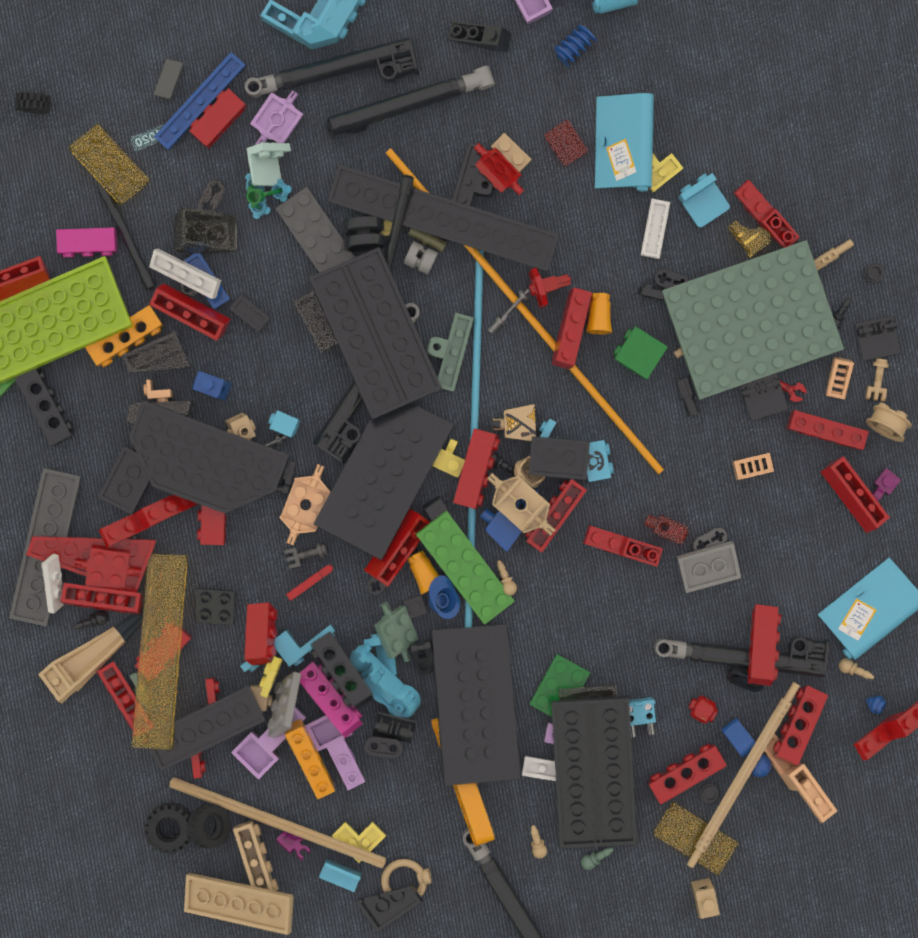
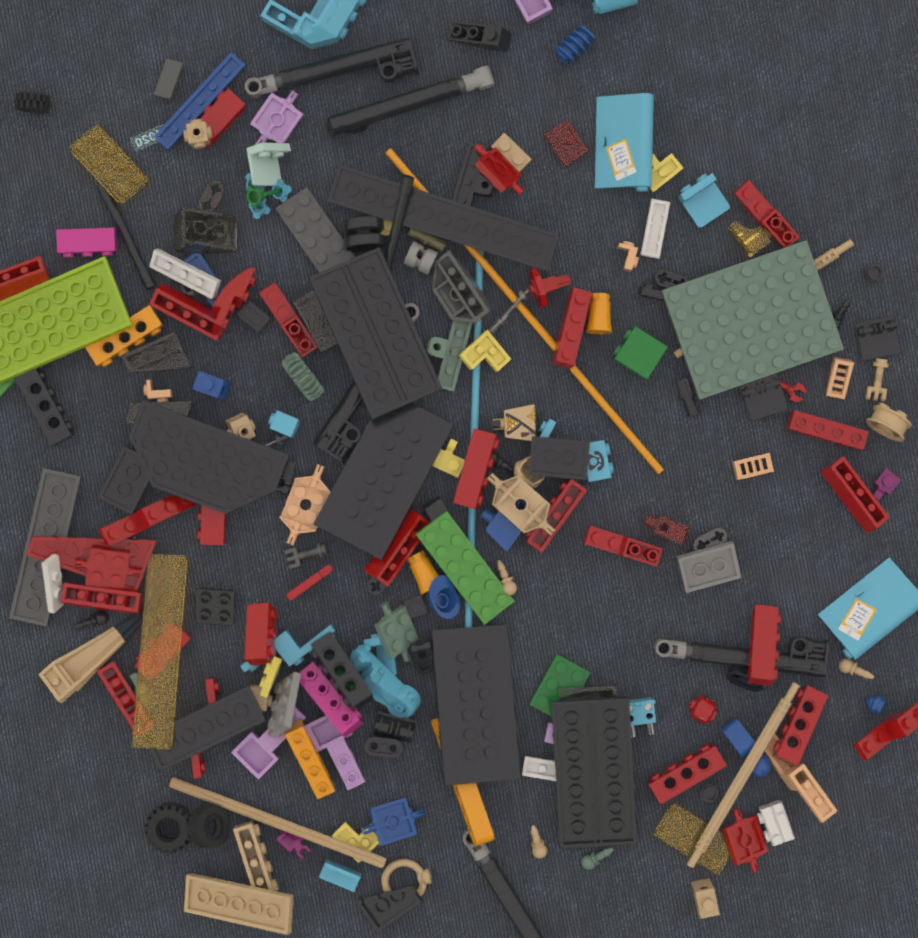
none -> tan brick [184,119,213,149]
none -> red slope [211,267,257,336]
none -> red slope [259,282,318,358]
none -> sand green gear [282,352,324,401]
none -> blue plate [361,797,425,846]
none -> dark grey wedge [432,250,491,323]
none -> light yellow plate [458,330,511,372]
none -> light nougat bracket [617,241,639,272]
none -> red plate [722,808,768,873]
none -> white brick [757,800,795,846]

